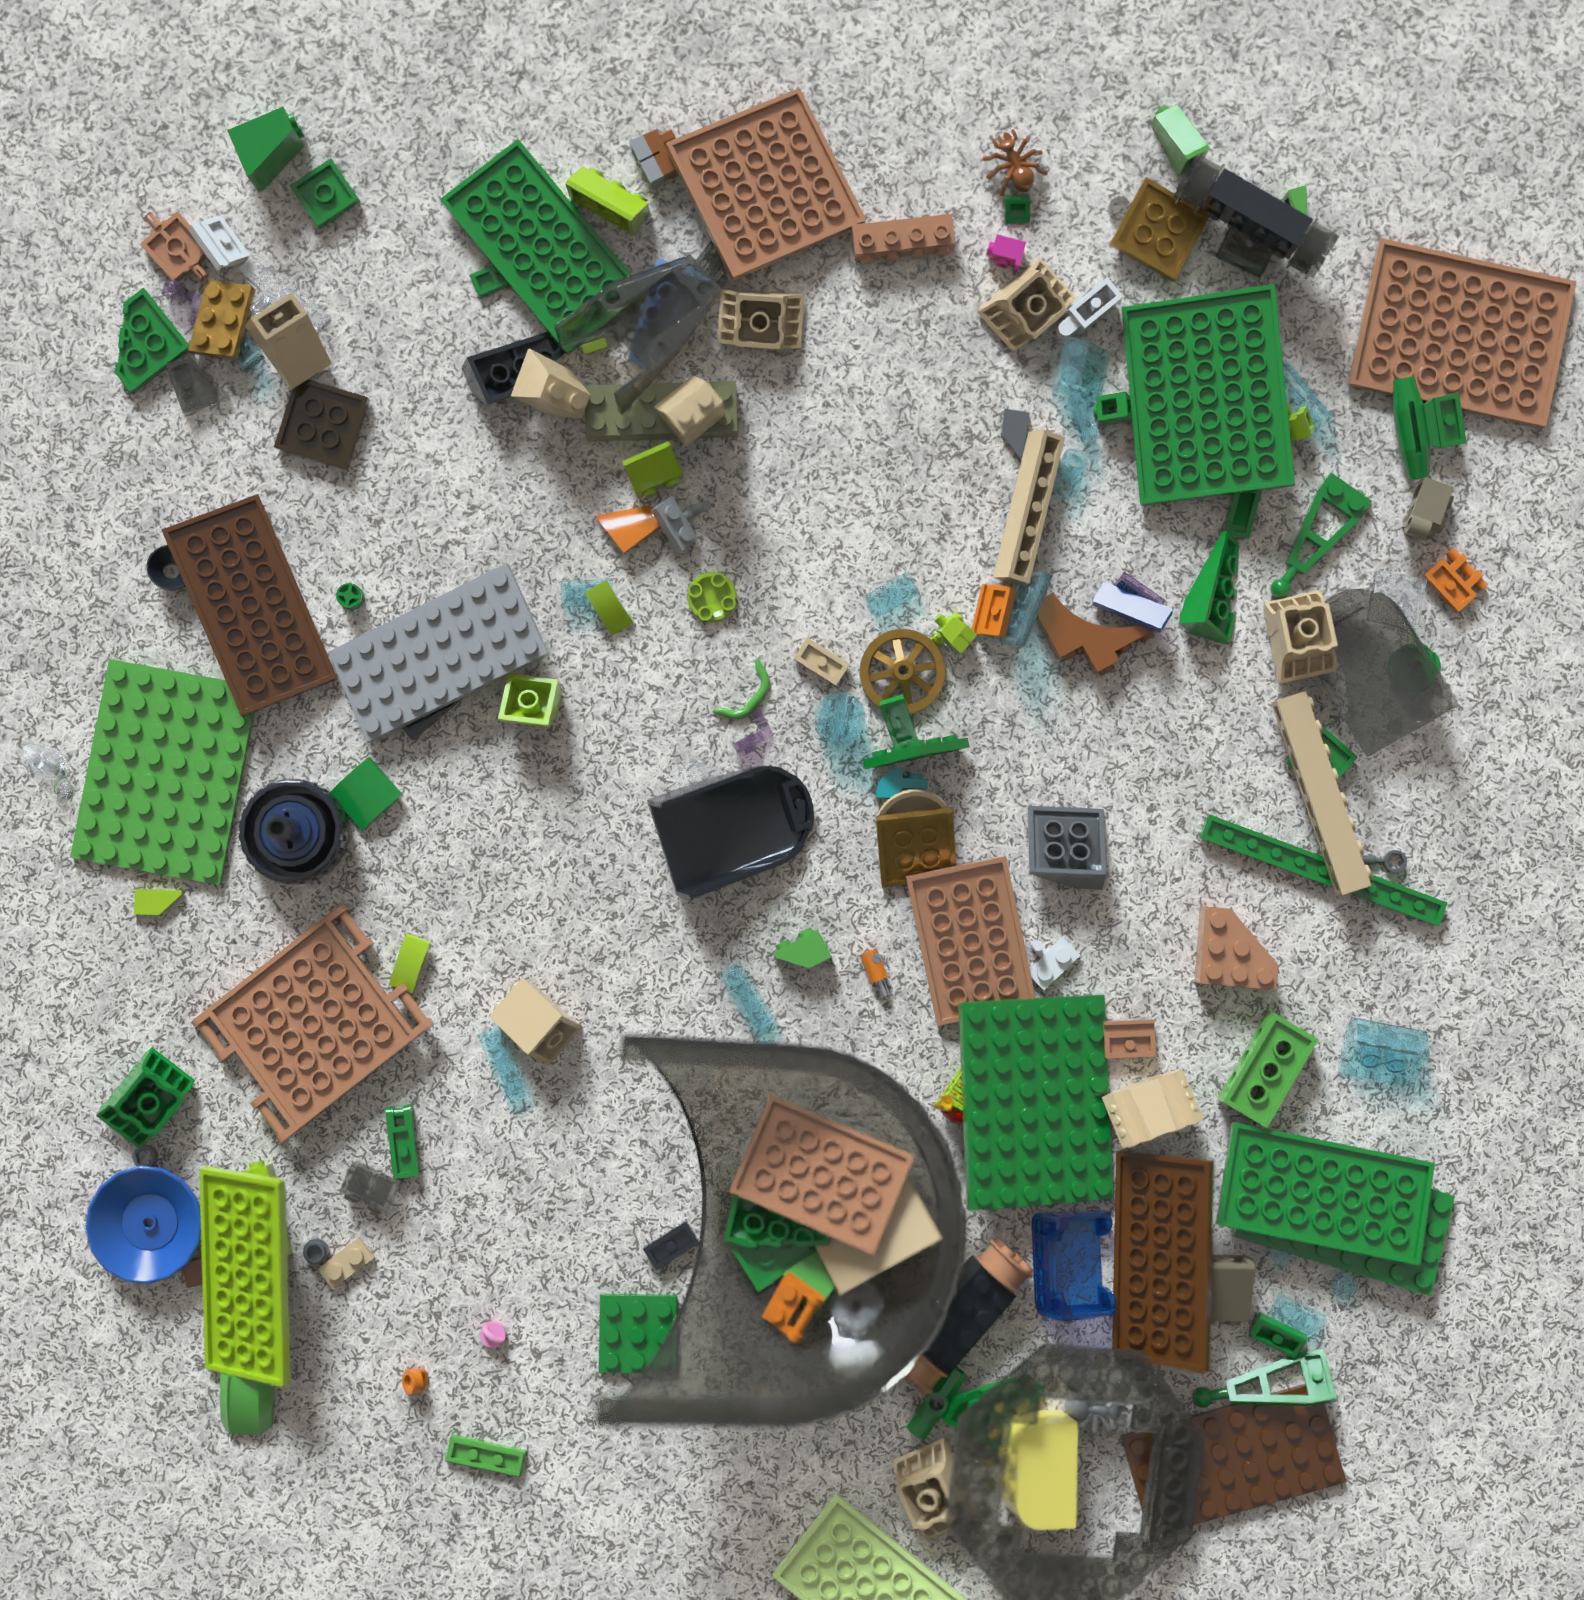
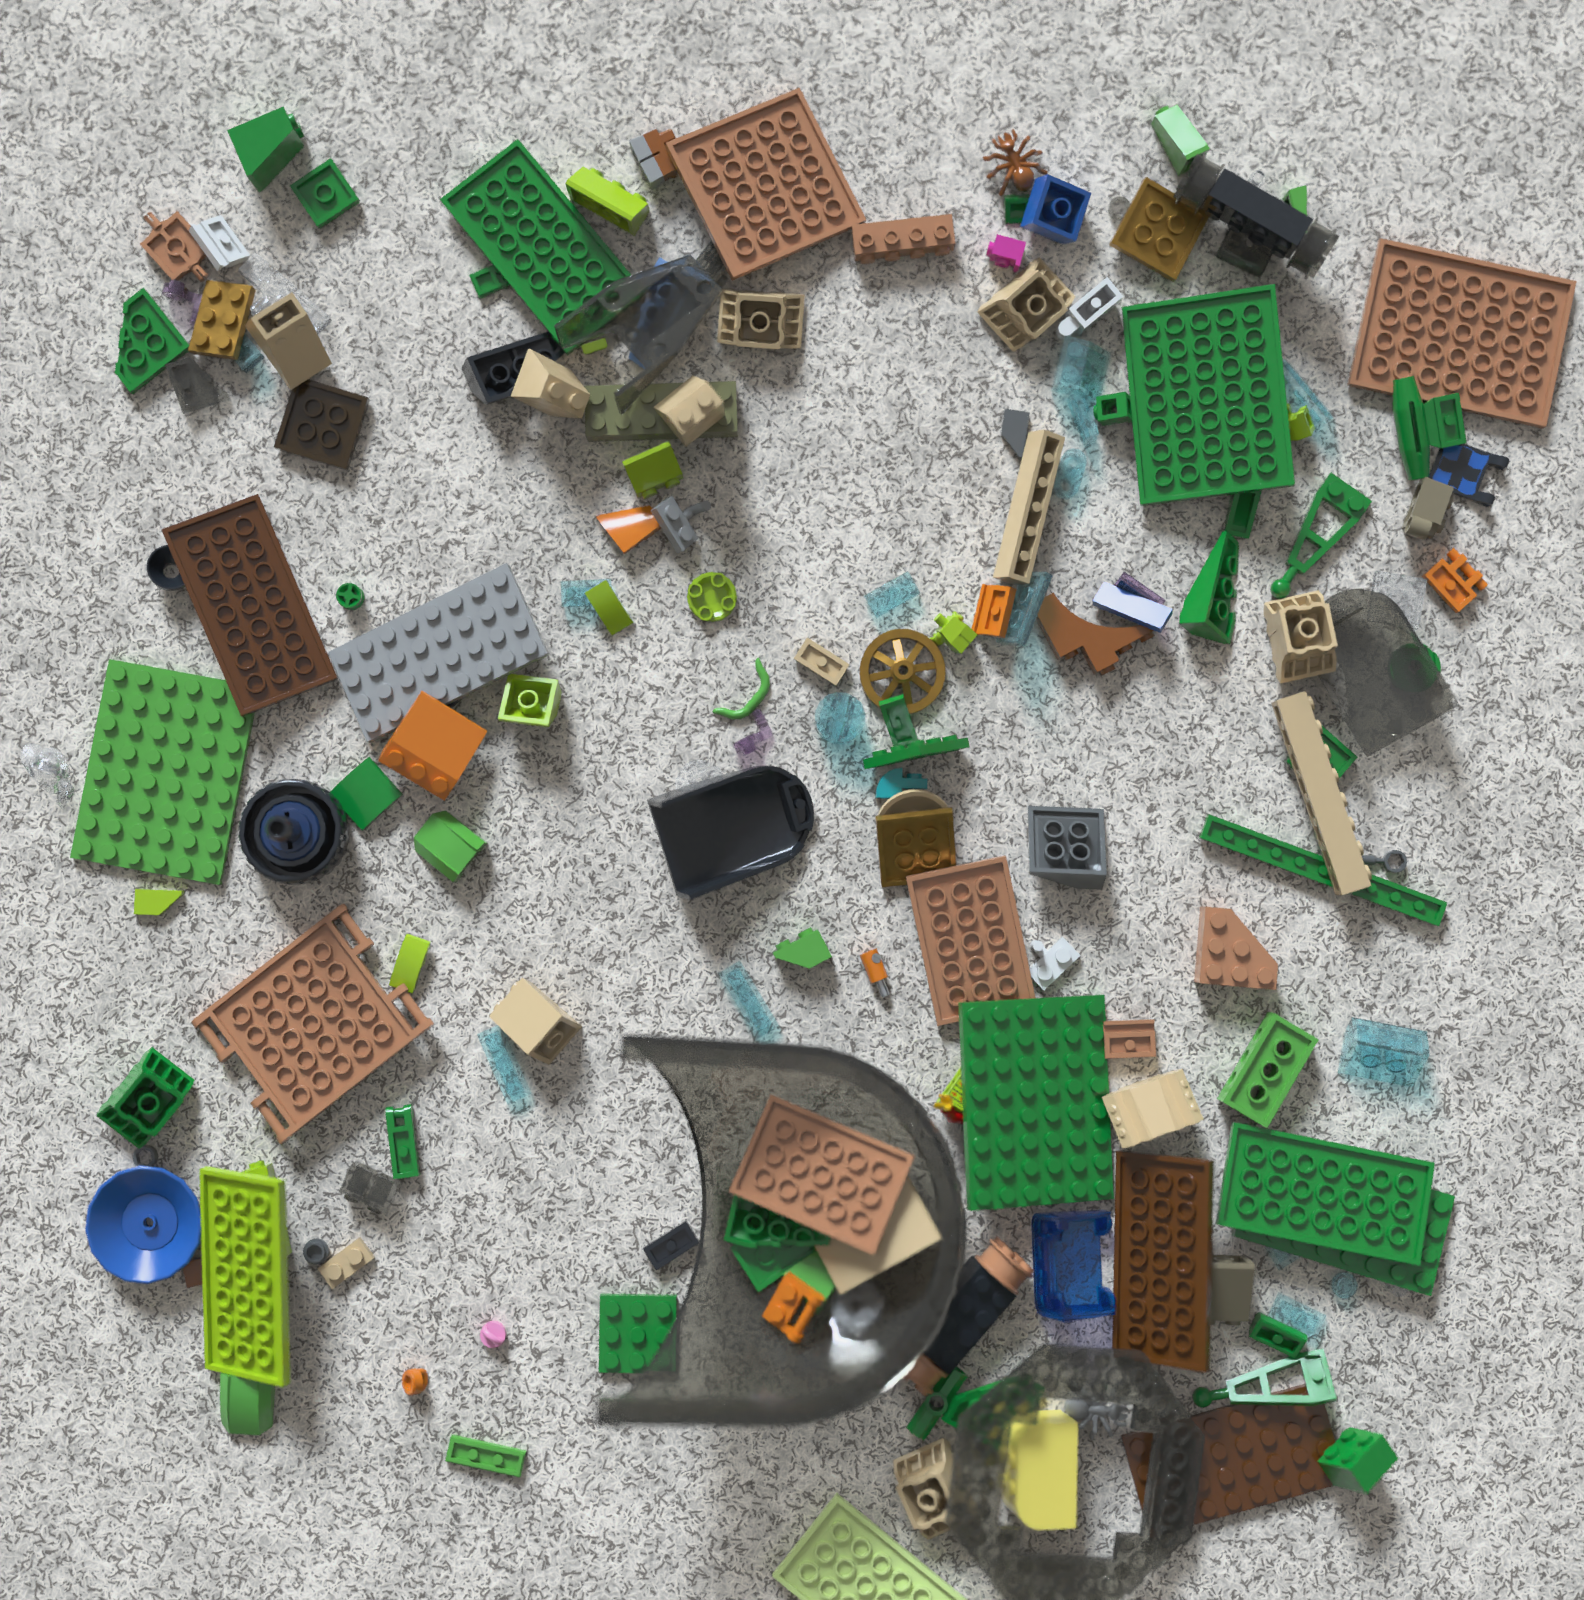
none -> orange slope [378,691,487,801]
none -> bright green slope [414,810,487,883]
none -> blue brick [1020,174,1091,245]
none -> green brick [1317,1427,1399,1494]
none -> black flag [1428,444,1509,507]

